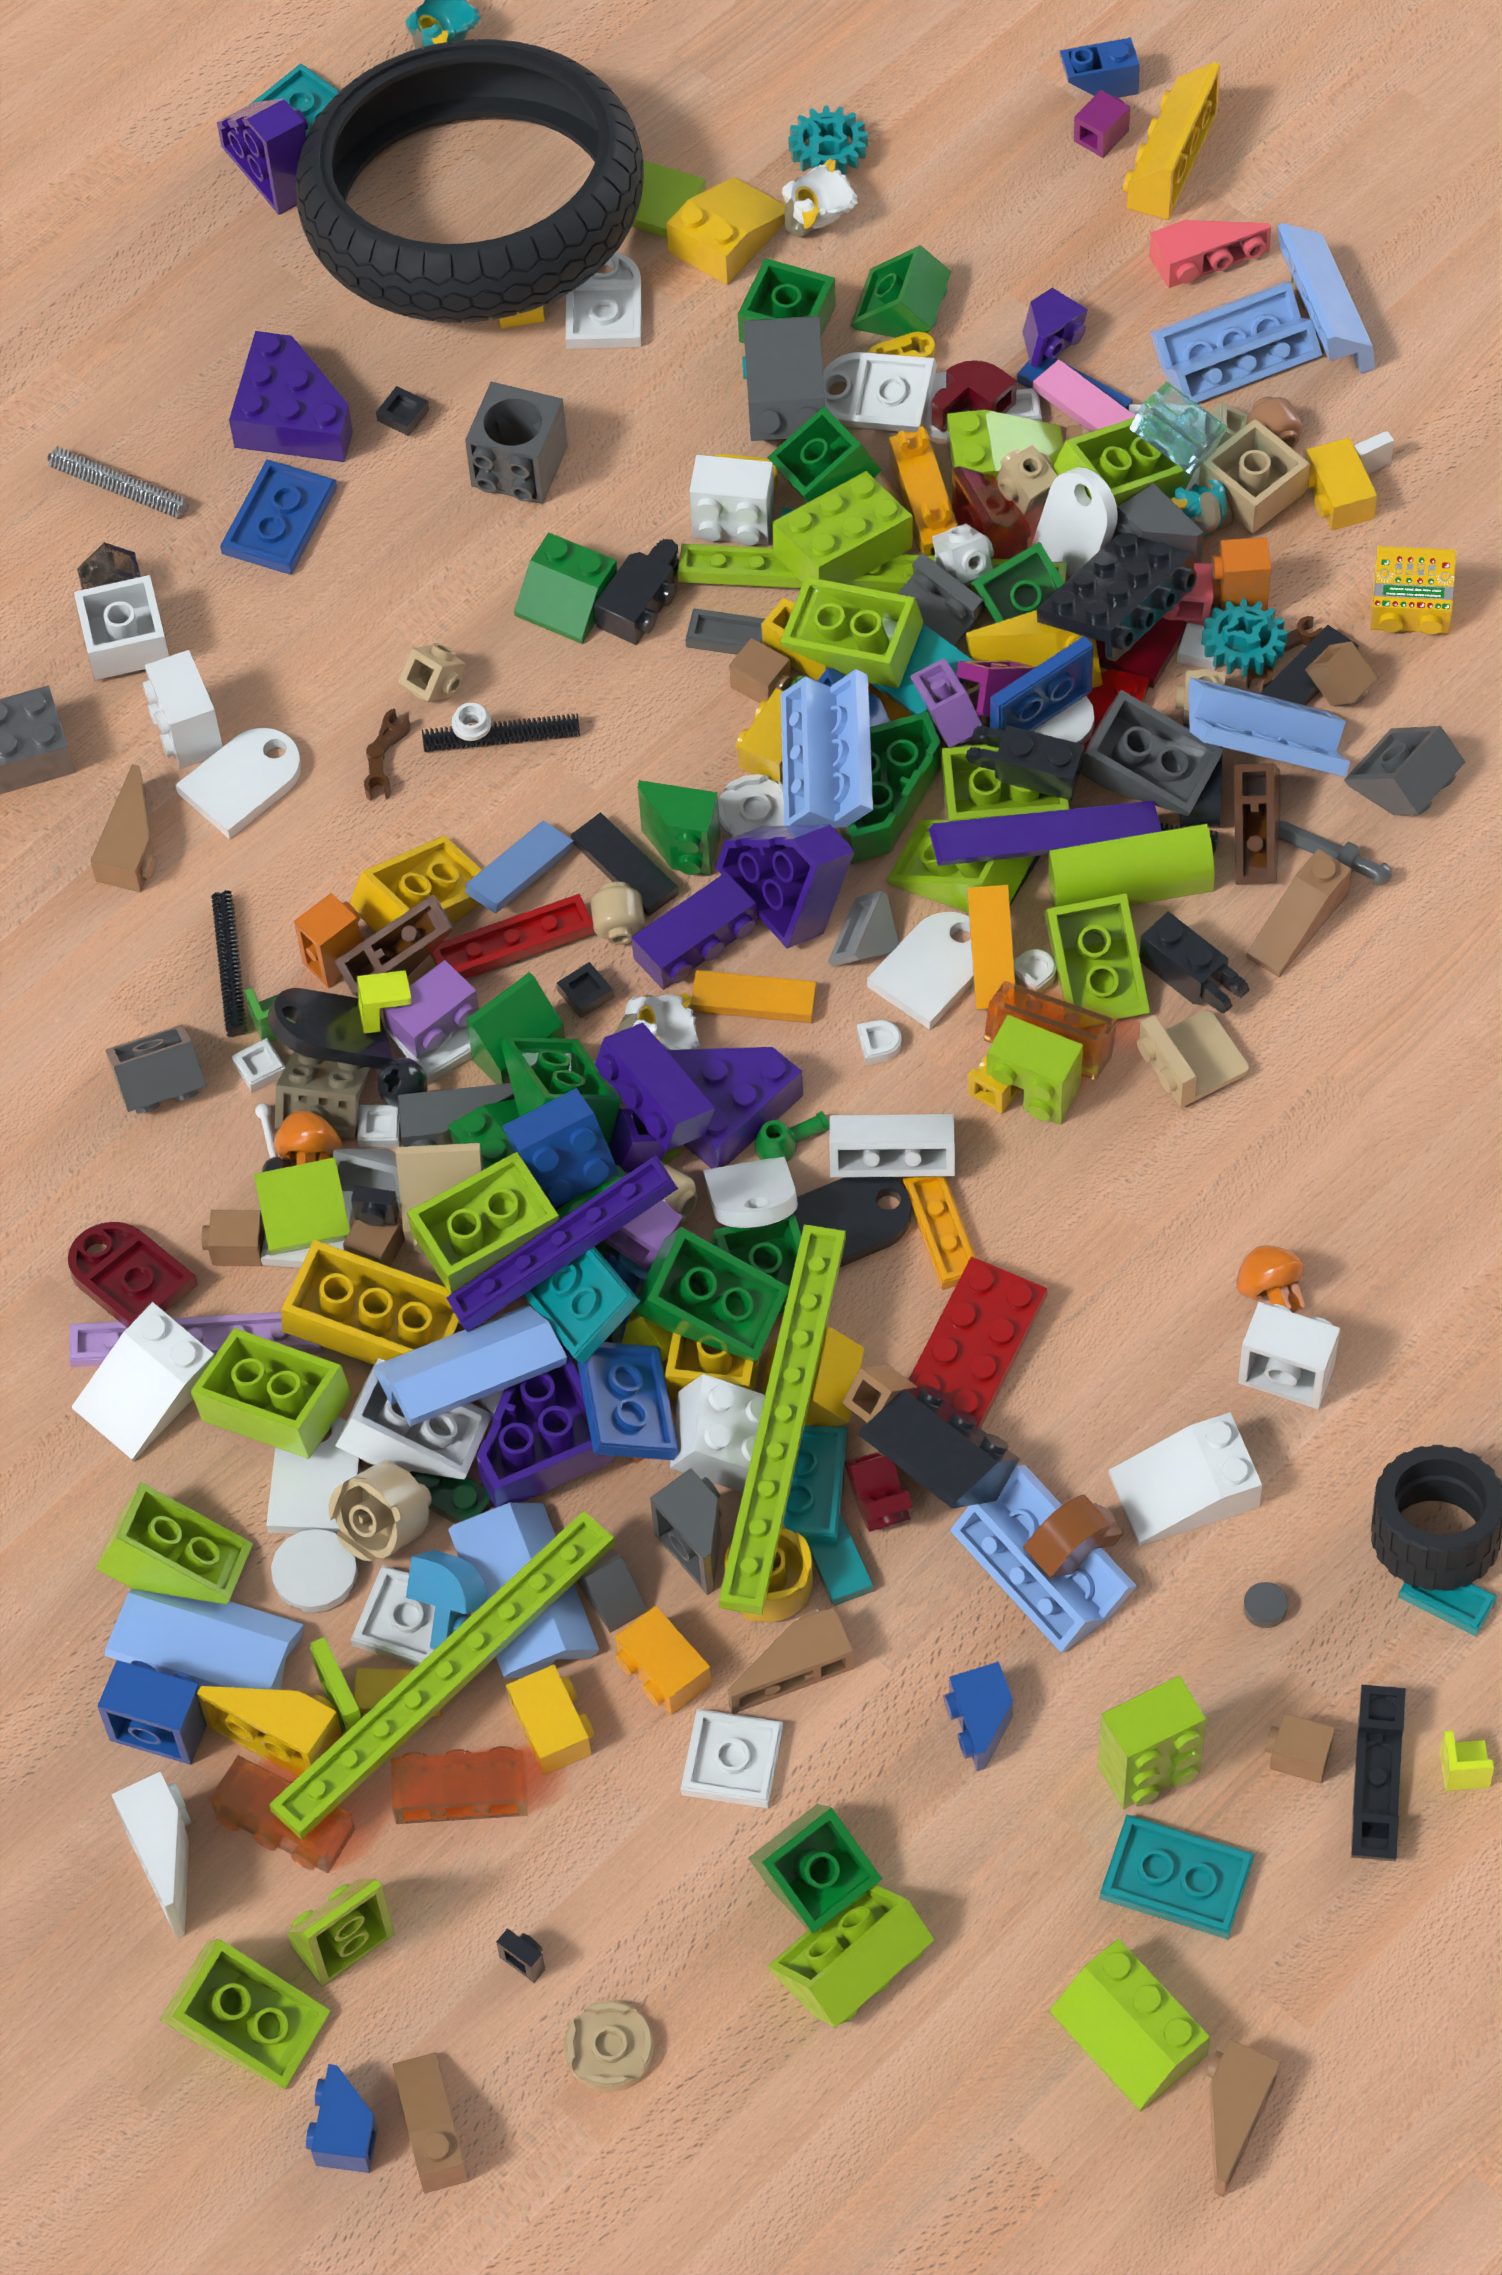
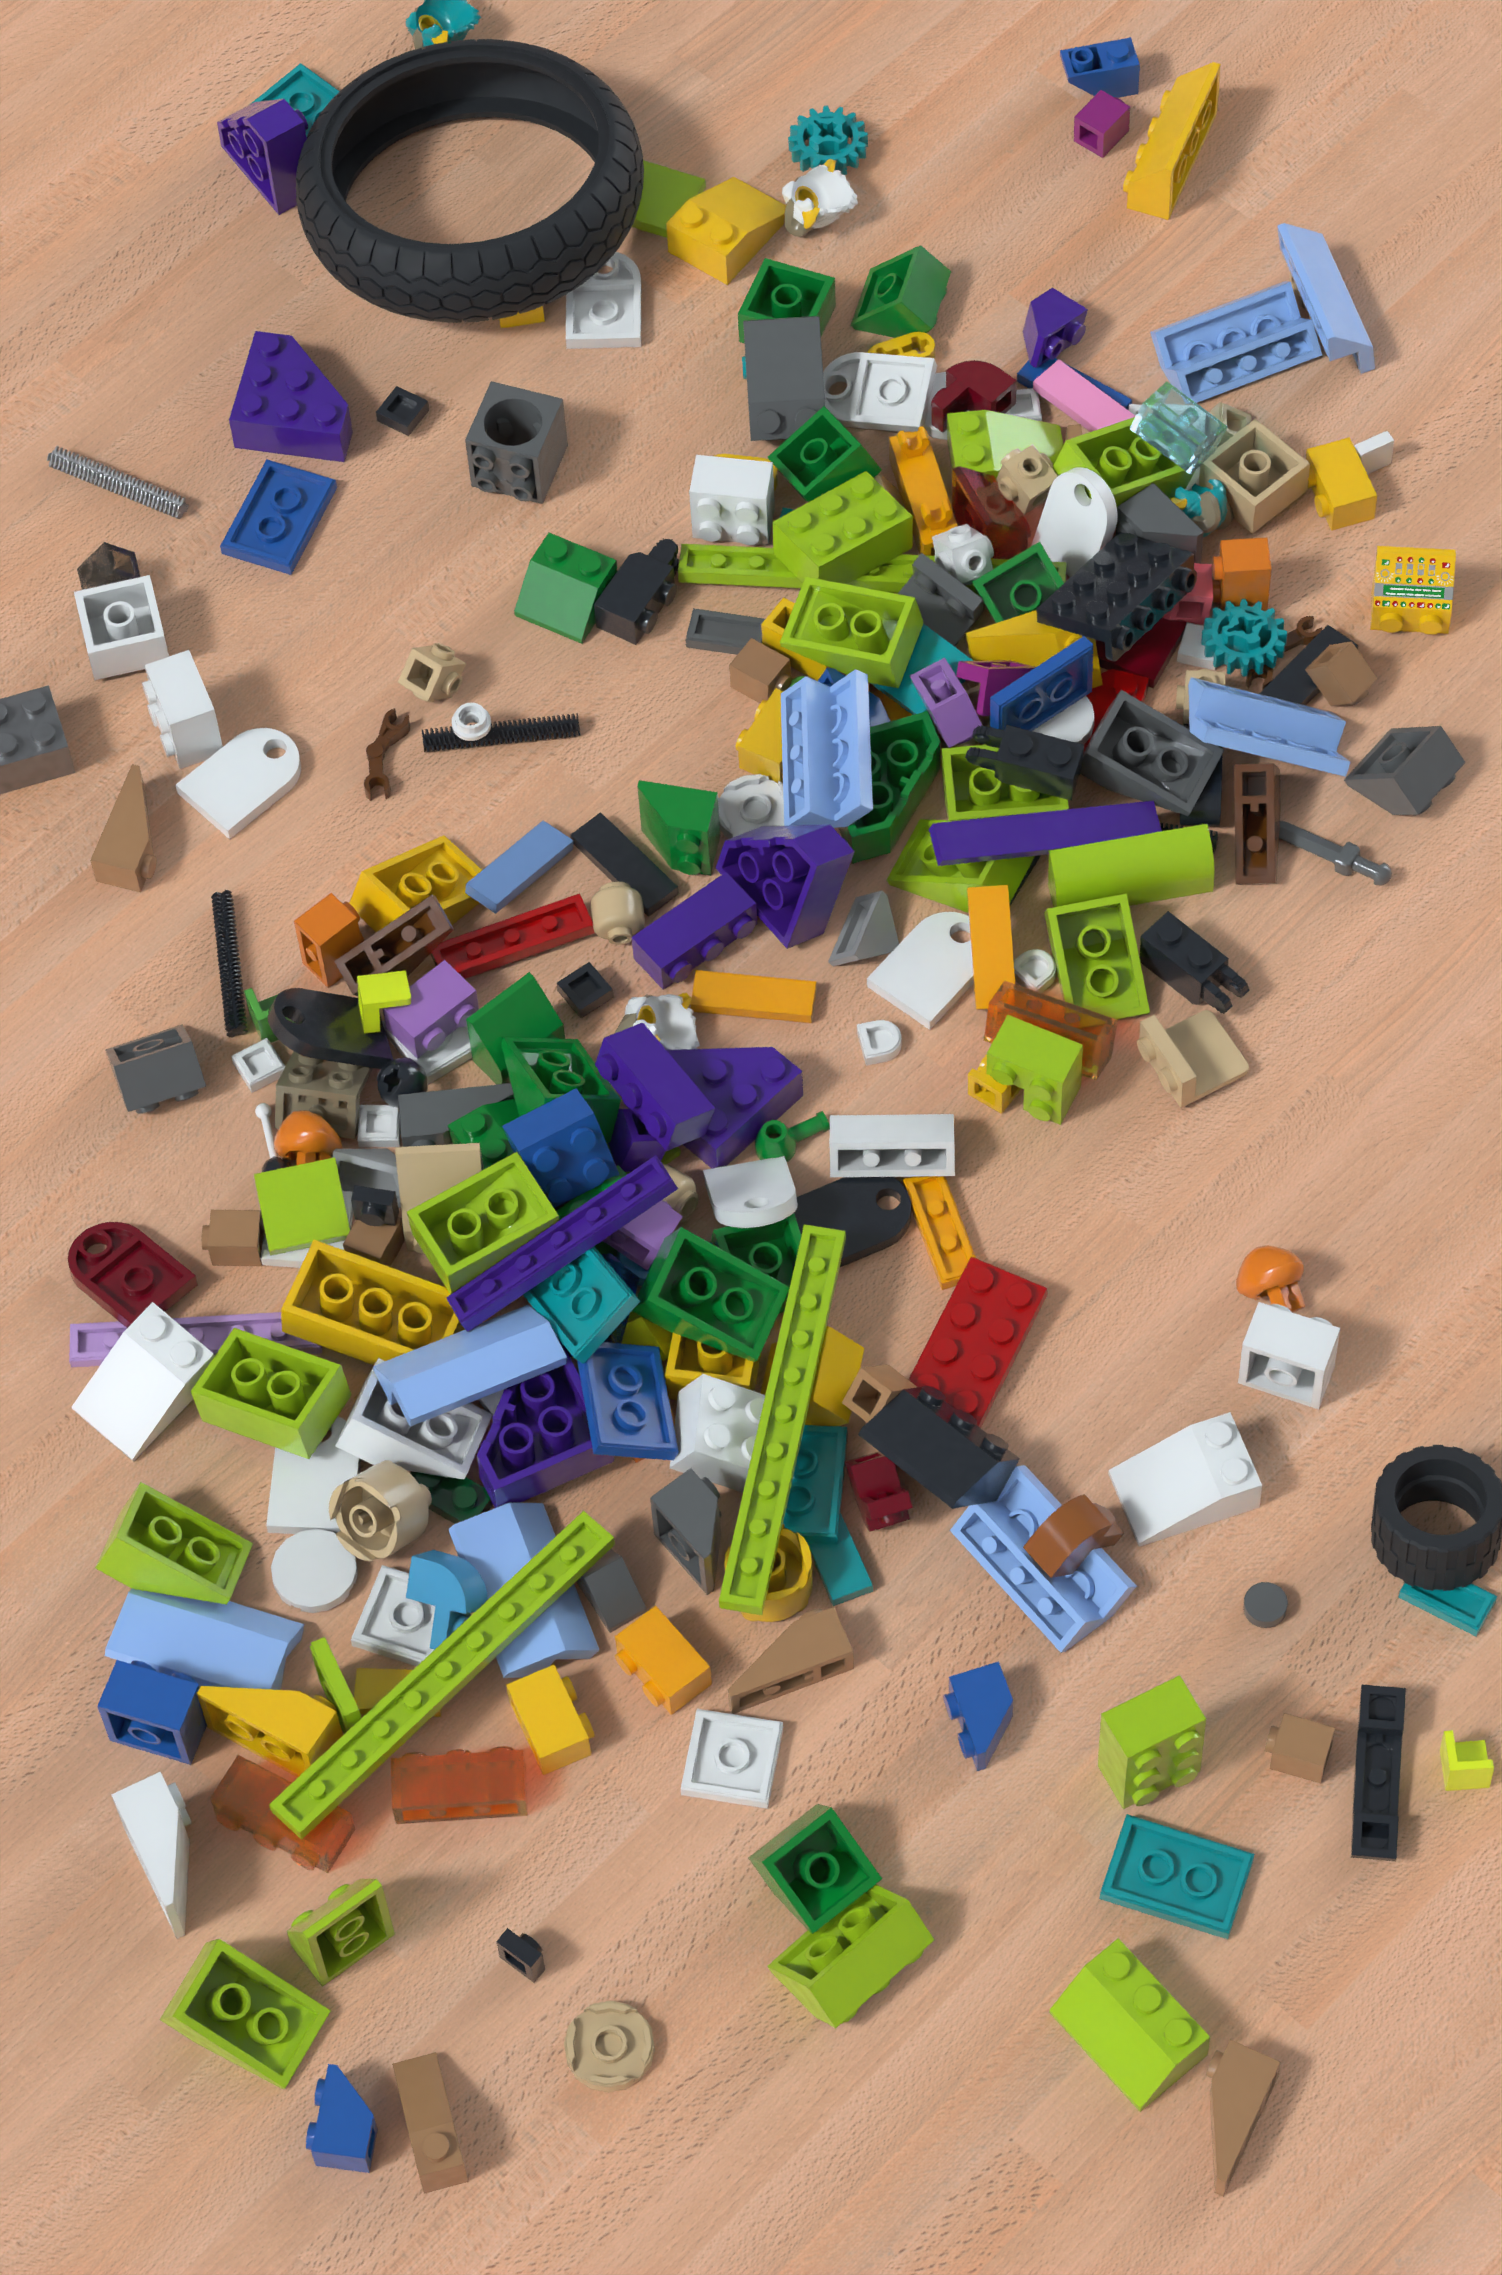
coral slope [1149,220,1271,288] -> none
nougat head [1246,396,1303,449] -> none
medium nougat slope [1246,849,1352,977] -> none

